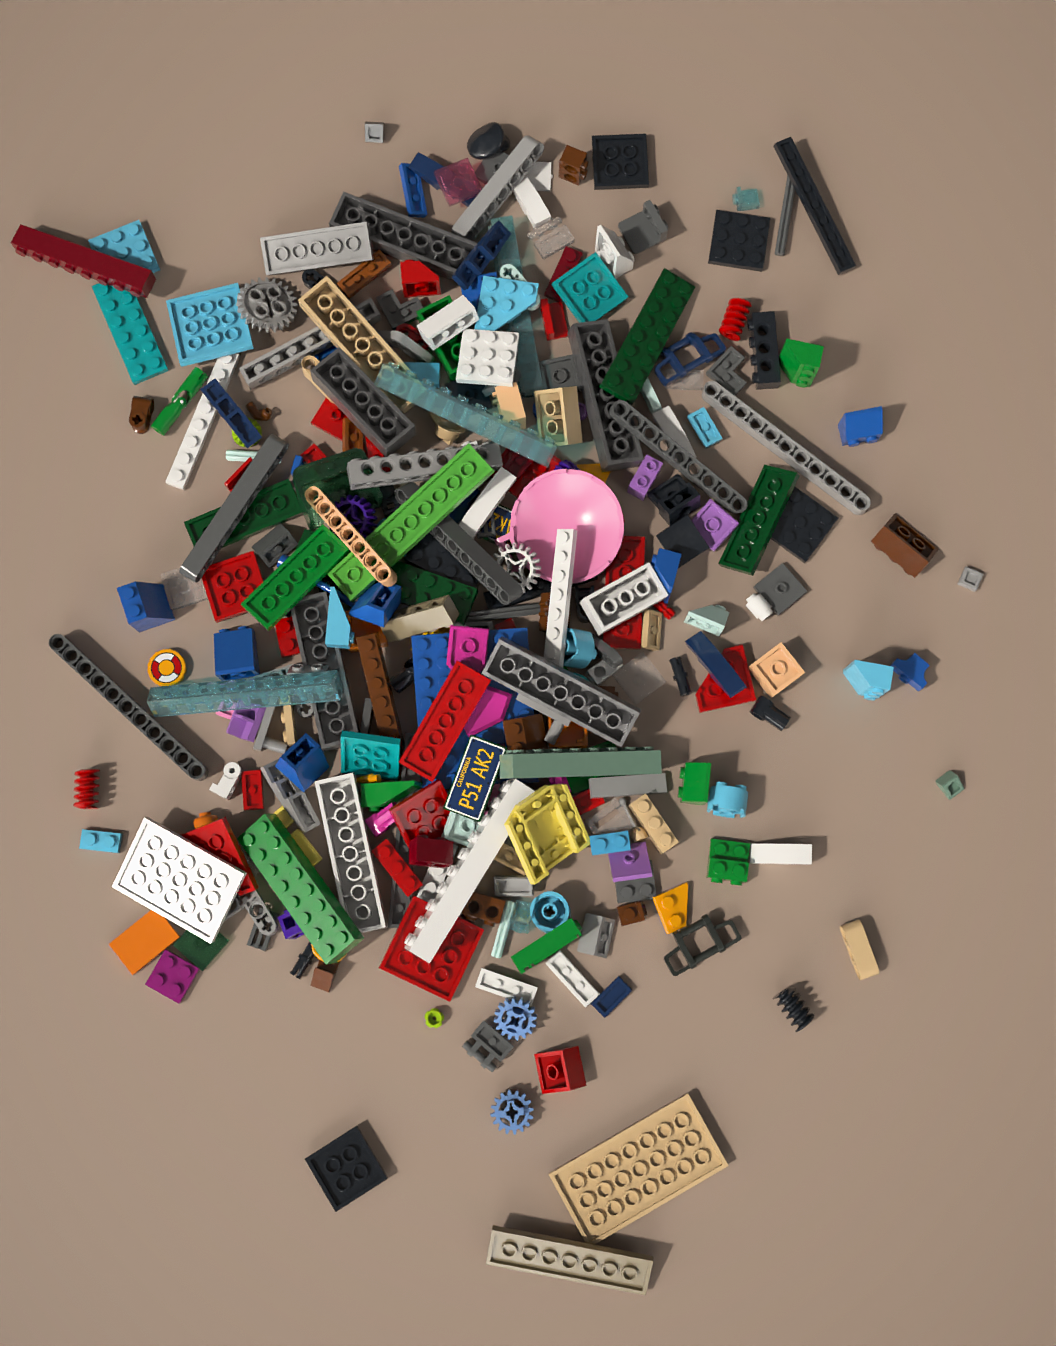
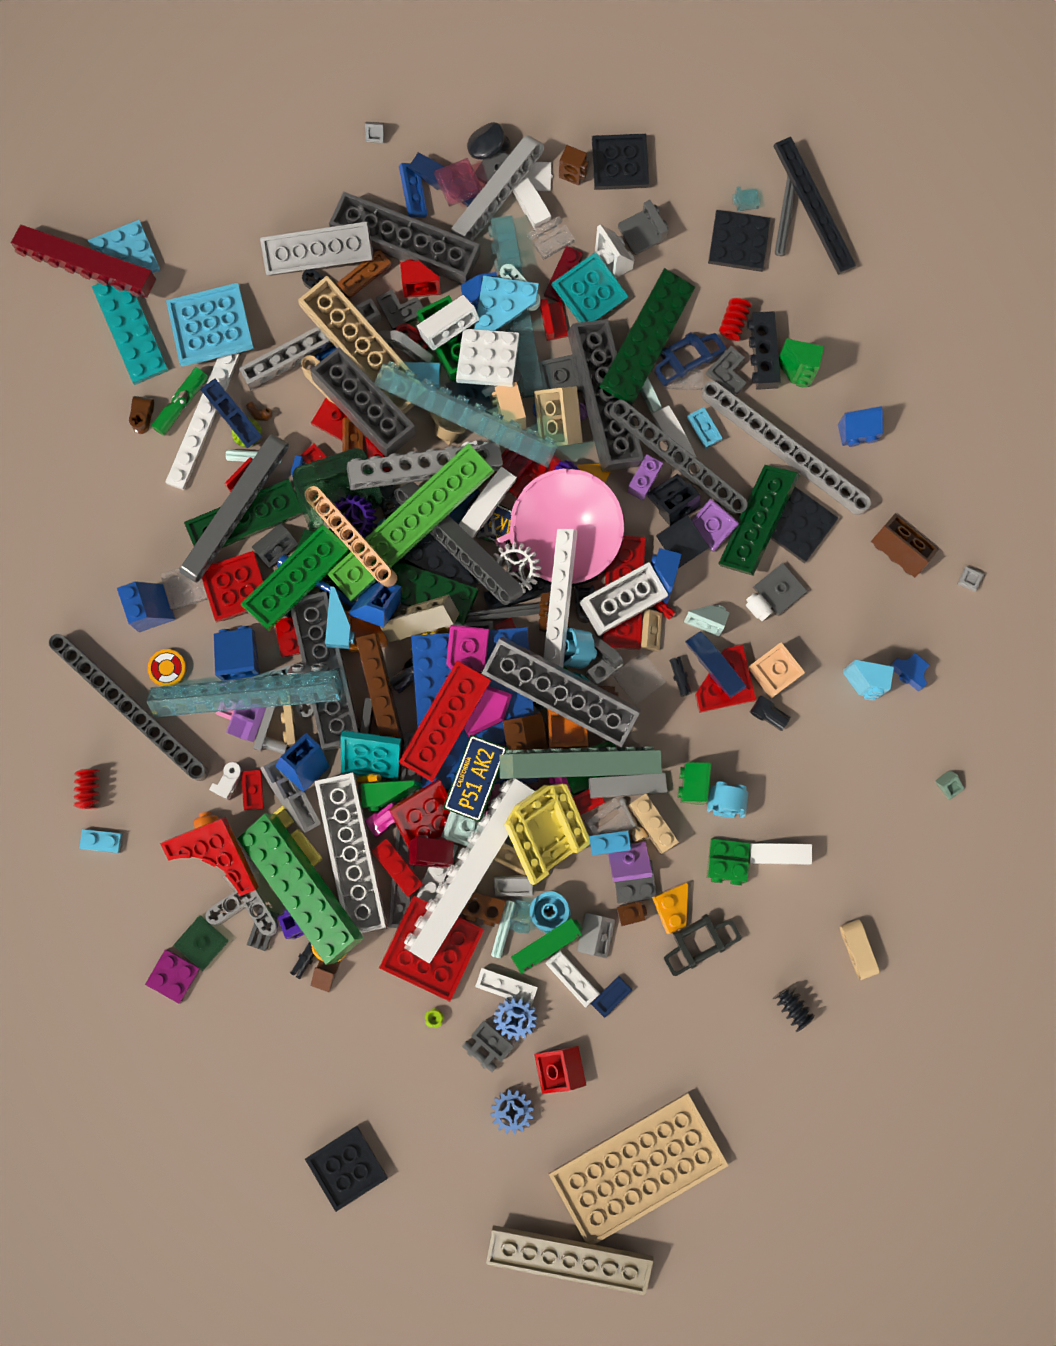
orange tile [109,910,180,975] -> none
white plate [112,817,247,943] -> none
light grey gear [236,277,298,333] -> none
dark blue slope [452,220,511,290] -> none
light grey piece [516,694,571,745] -> none

